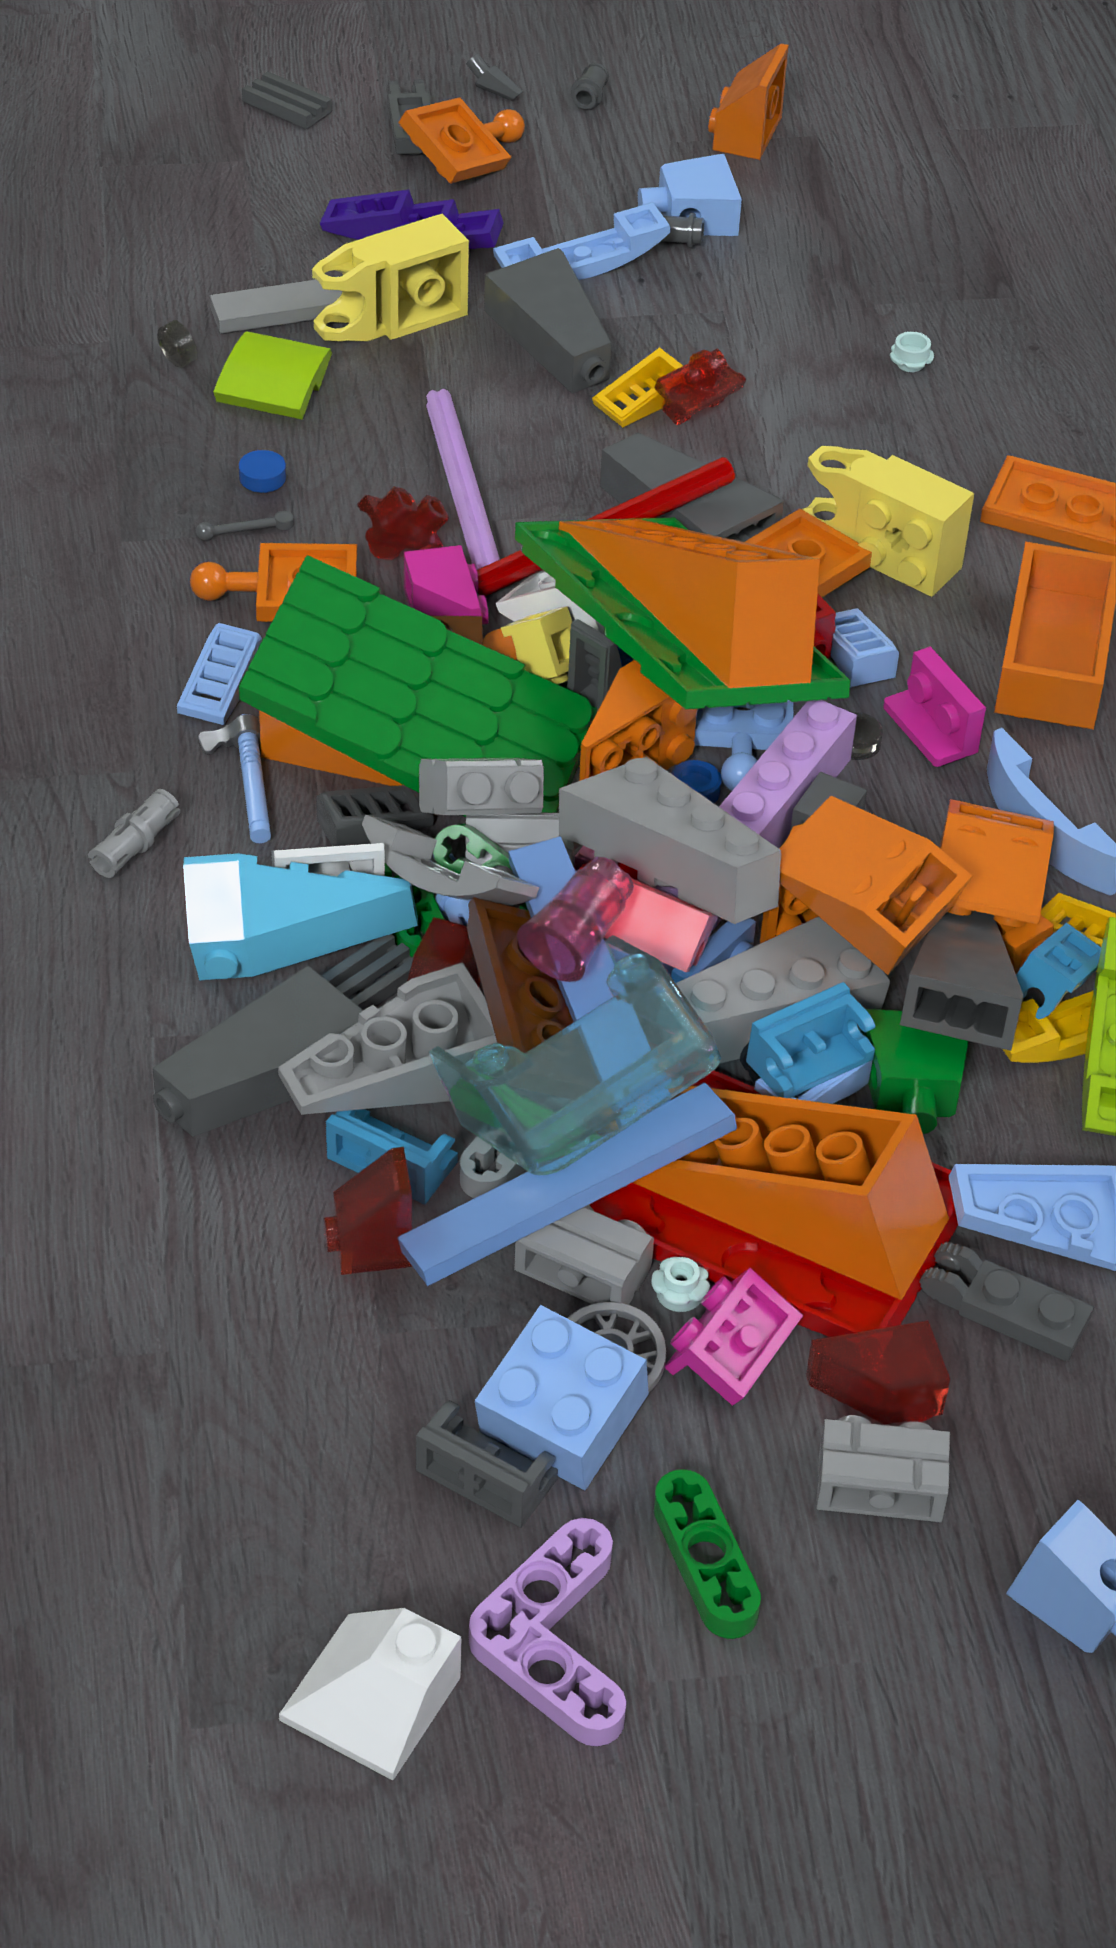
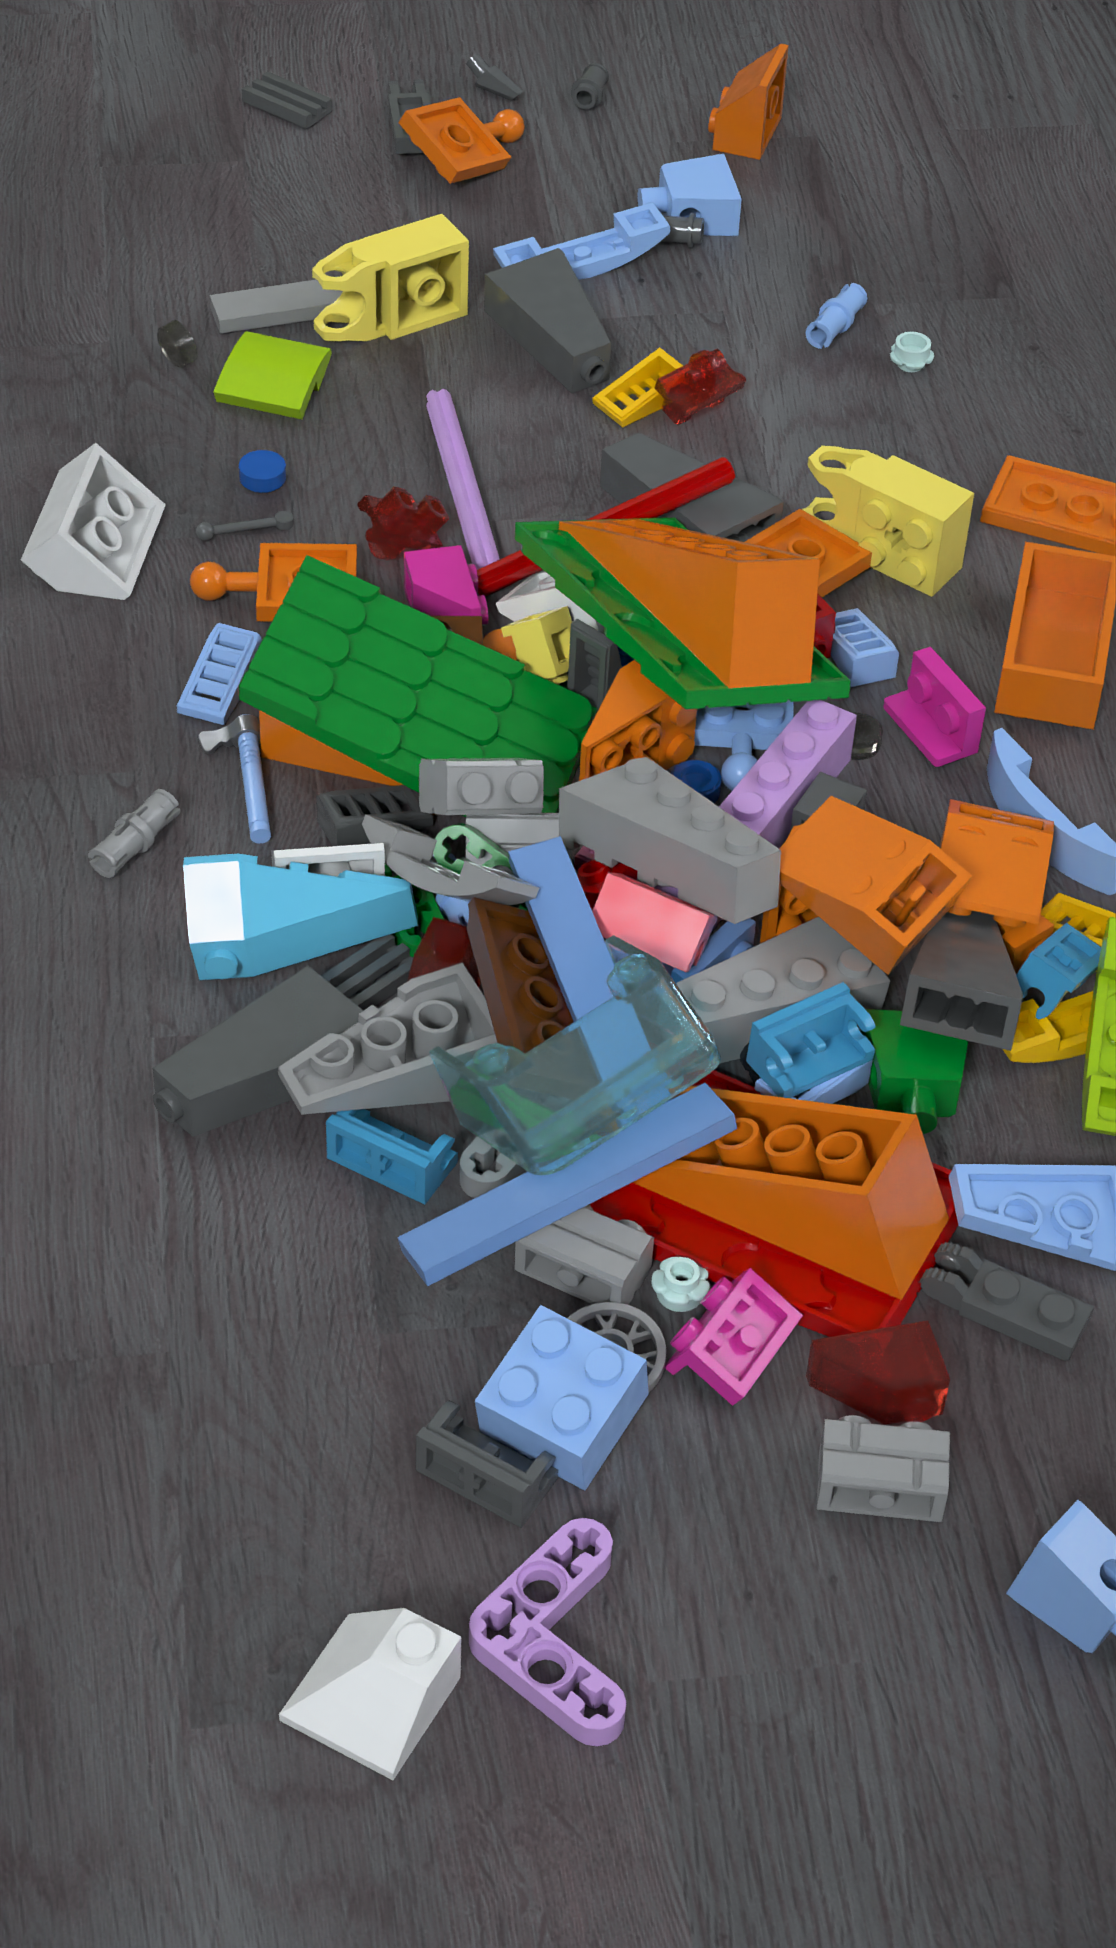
dark purple slope [320,190,504,249] -> none
clear red slope [323,1147,412,1275] -> none
clear pink plant [517,856,634,982] -> none
green beam [654,1469,761,1639] -> none
none -> white slope [21,443,166,600]
none -> light blue pin [805,283,868,349]

